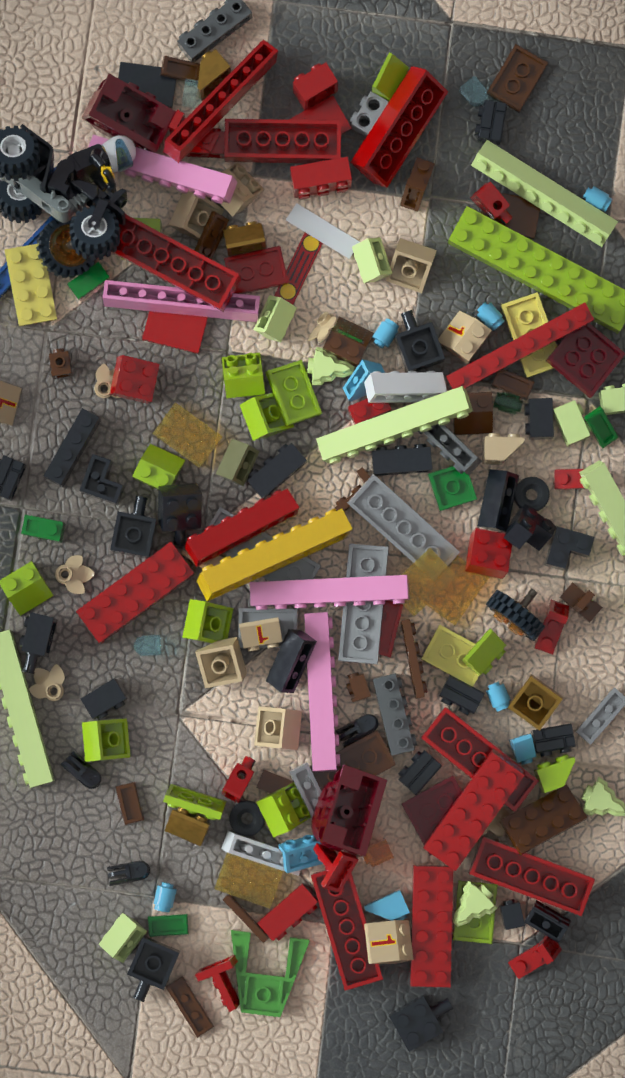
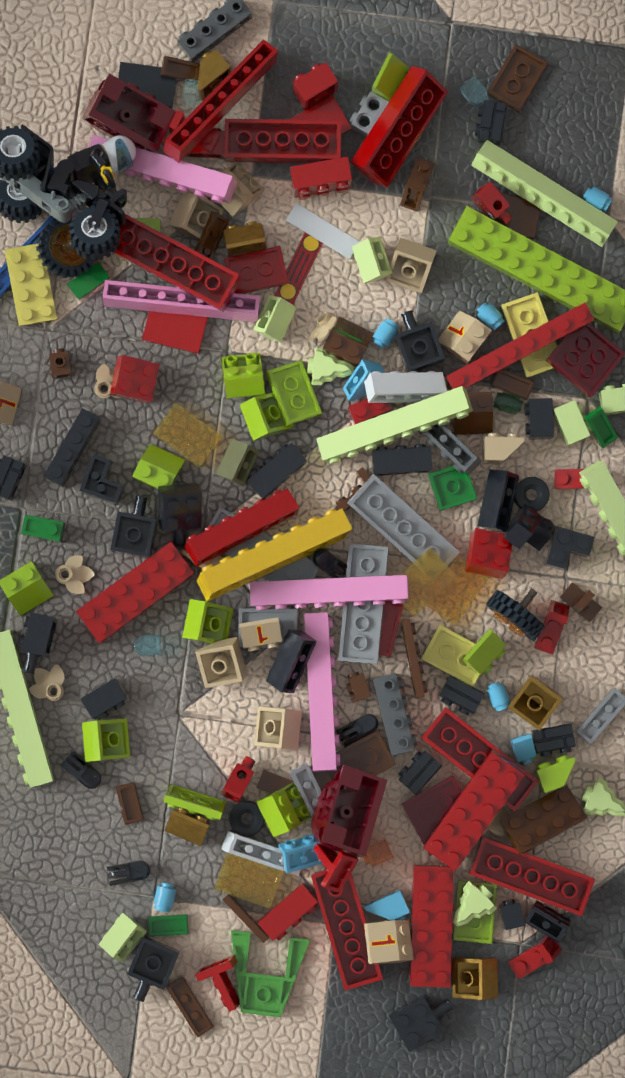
none -> black arm [312,548,347,578]
none -> pearl gold slope [452,957,498,1000]

